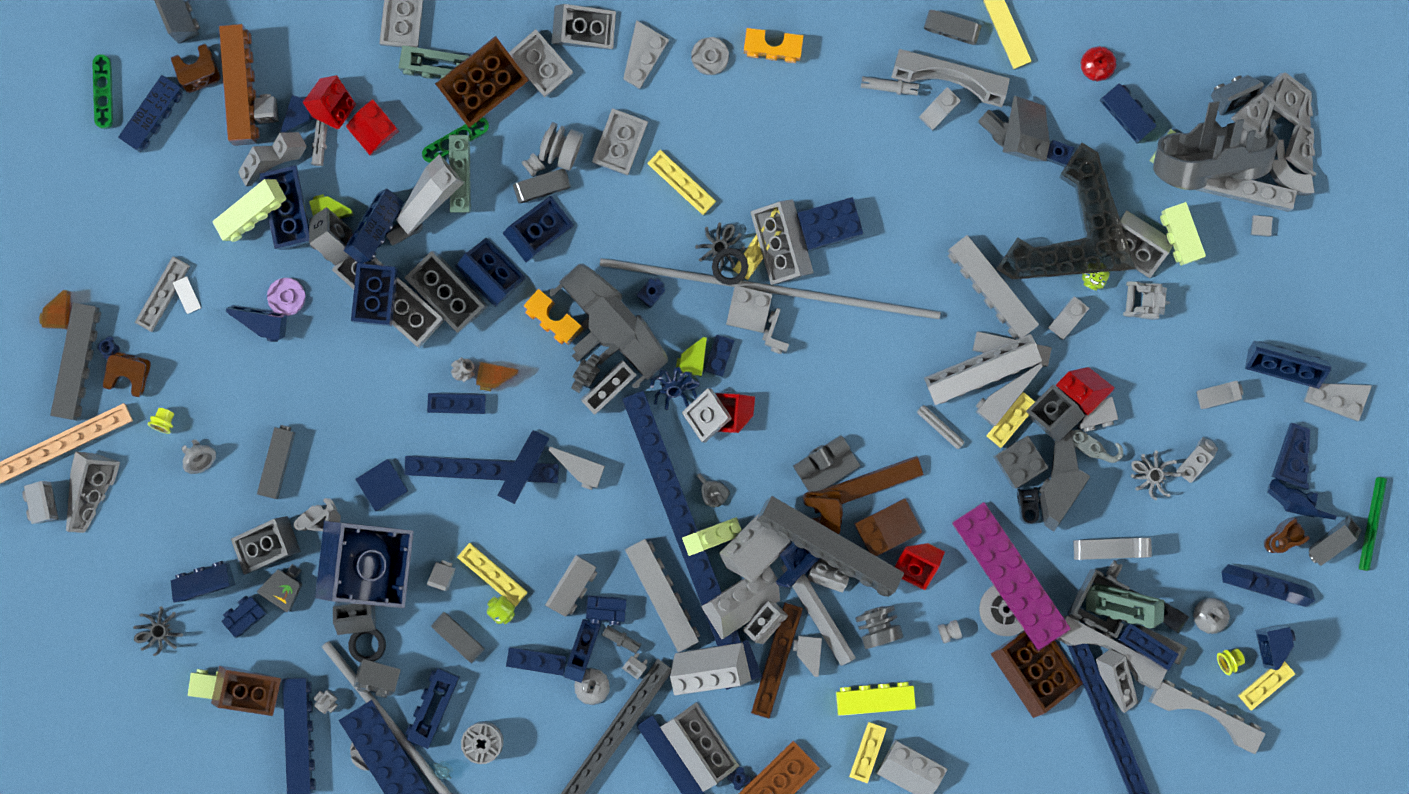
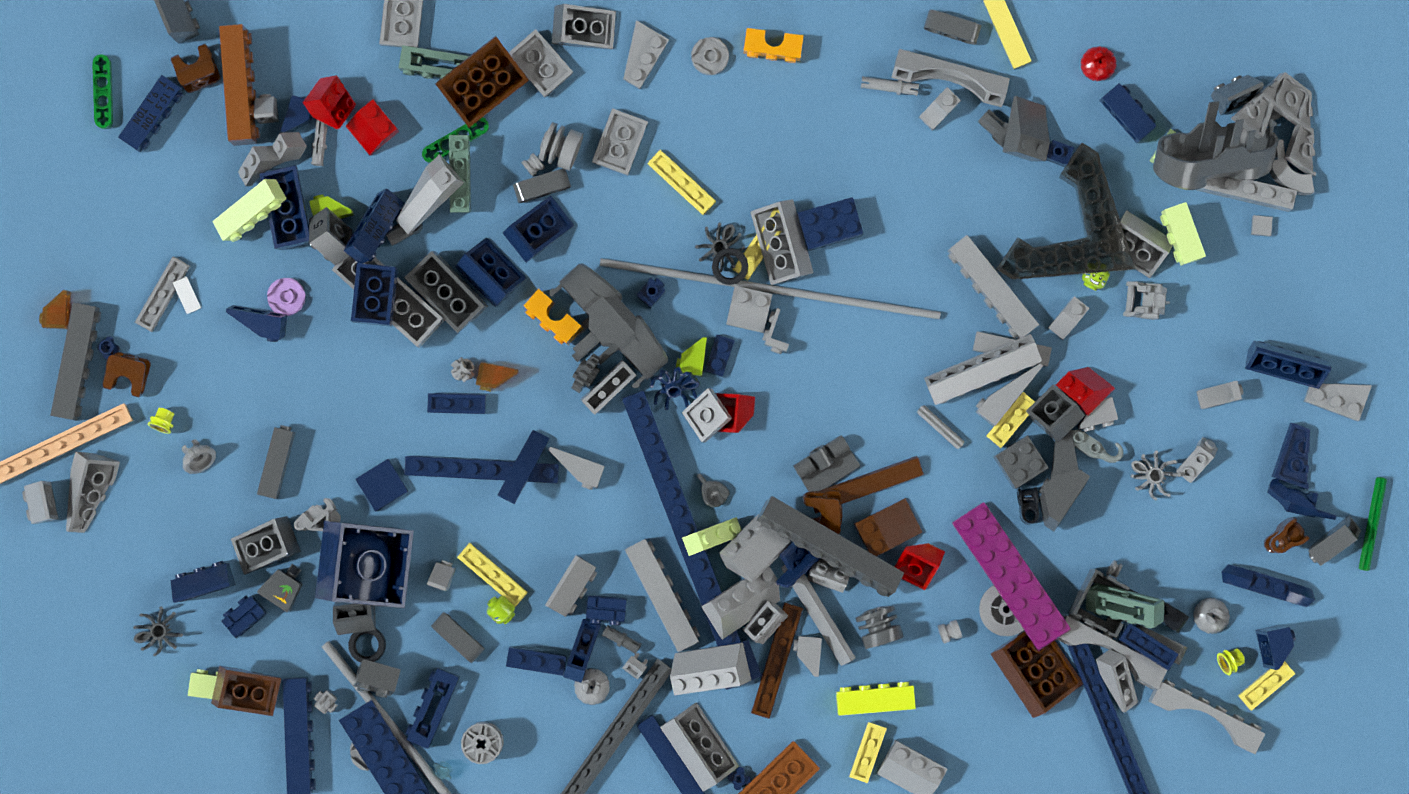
light grey beam [1073,538,1152,560] -> none

